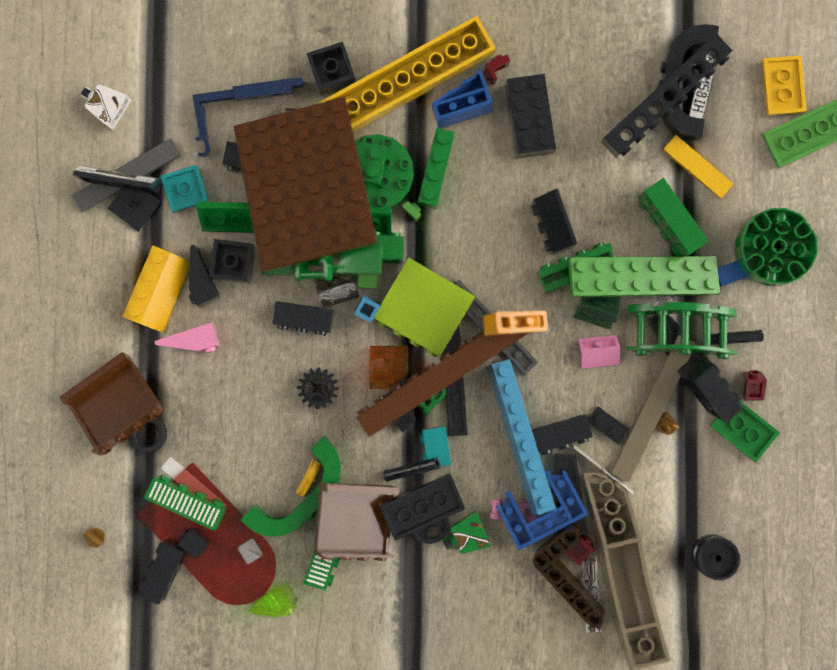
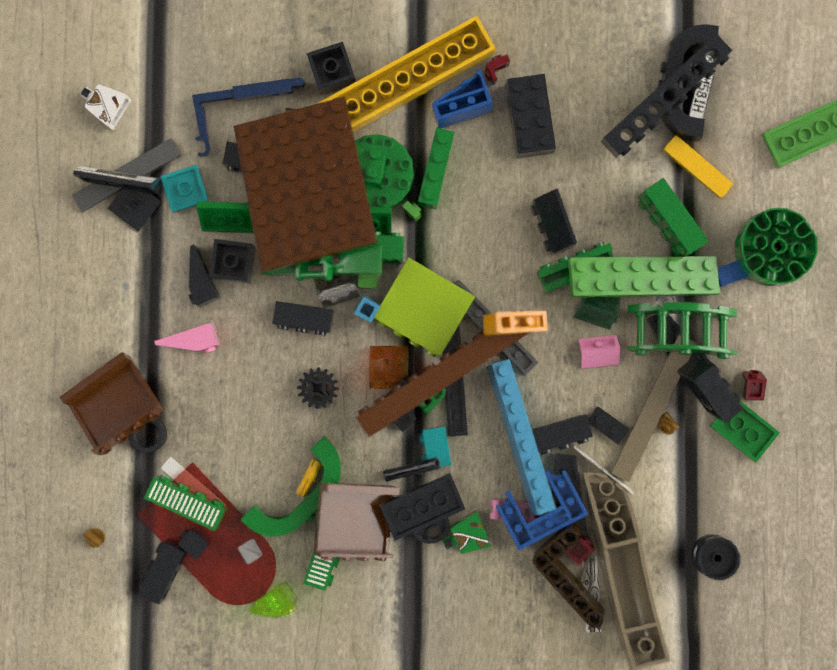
yellow slope [122,246,190,332] -> none
black pin [711,329,764,345] -> none
yellow plate [761,55,807,116] -> none

